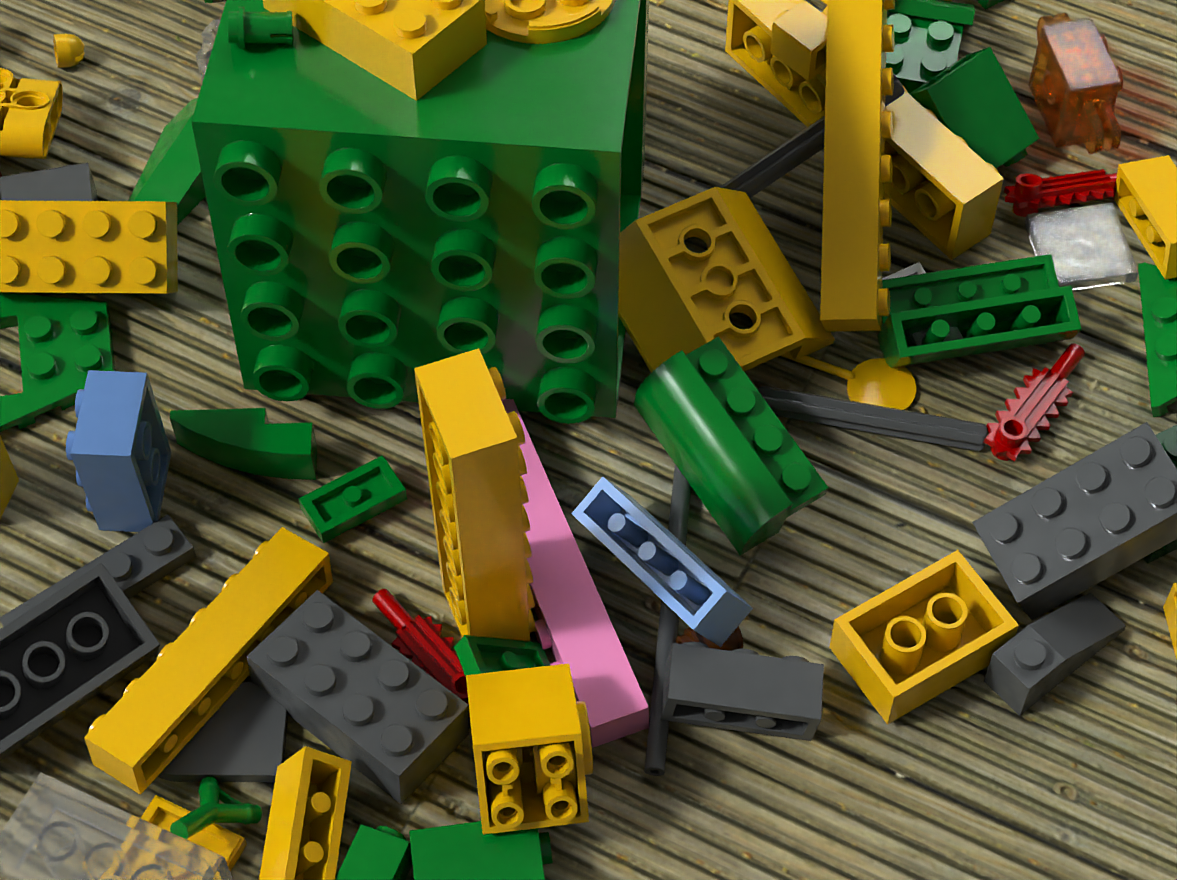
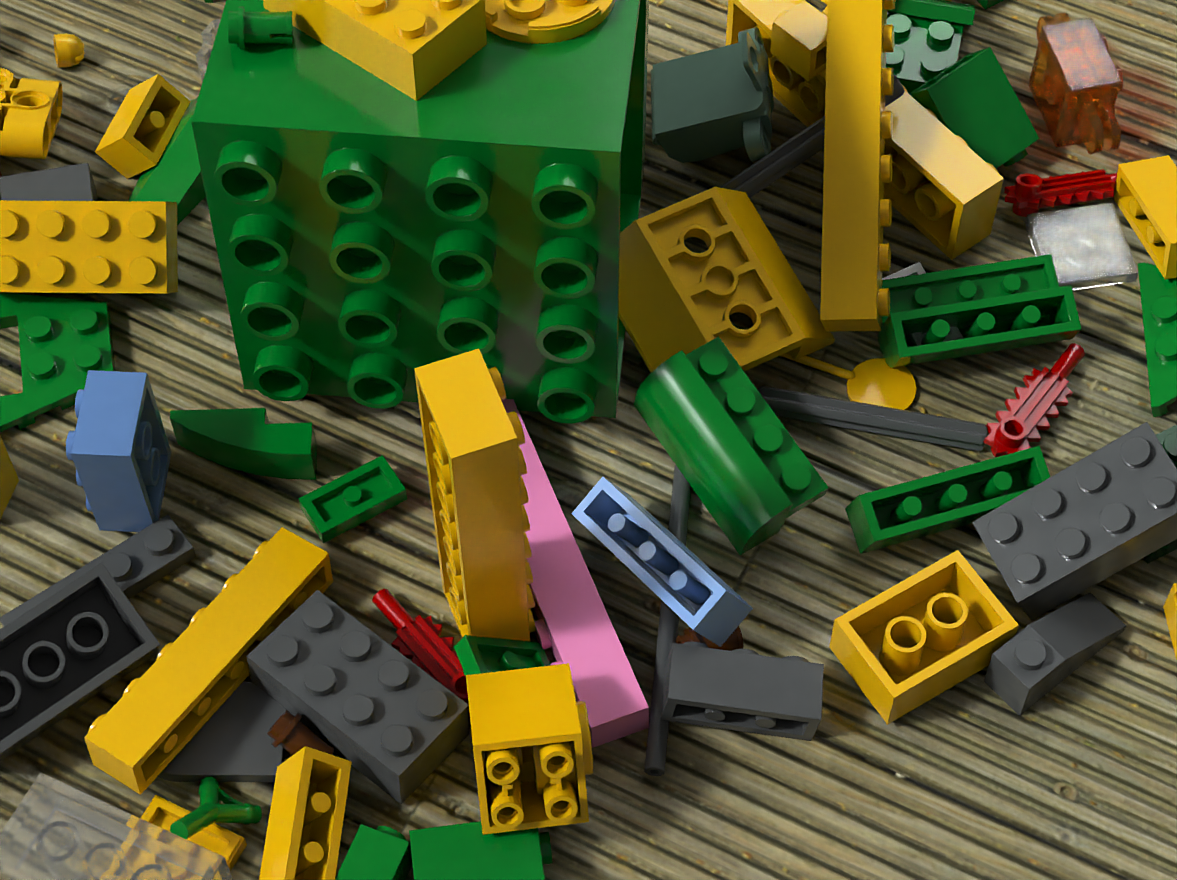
none -> yellow brick [95,74,191,179]
none -> reddish brown pin [267,710,335,755]
none -> sand green piece [650,27,774,163]
none -> green brick [845,446,1050,554]

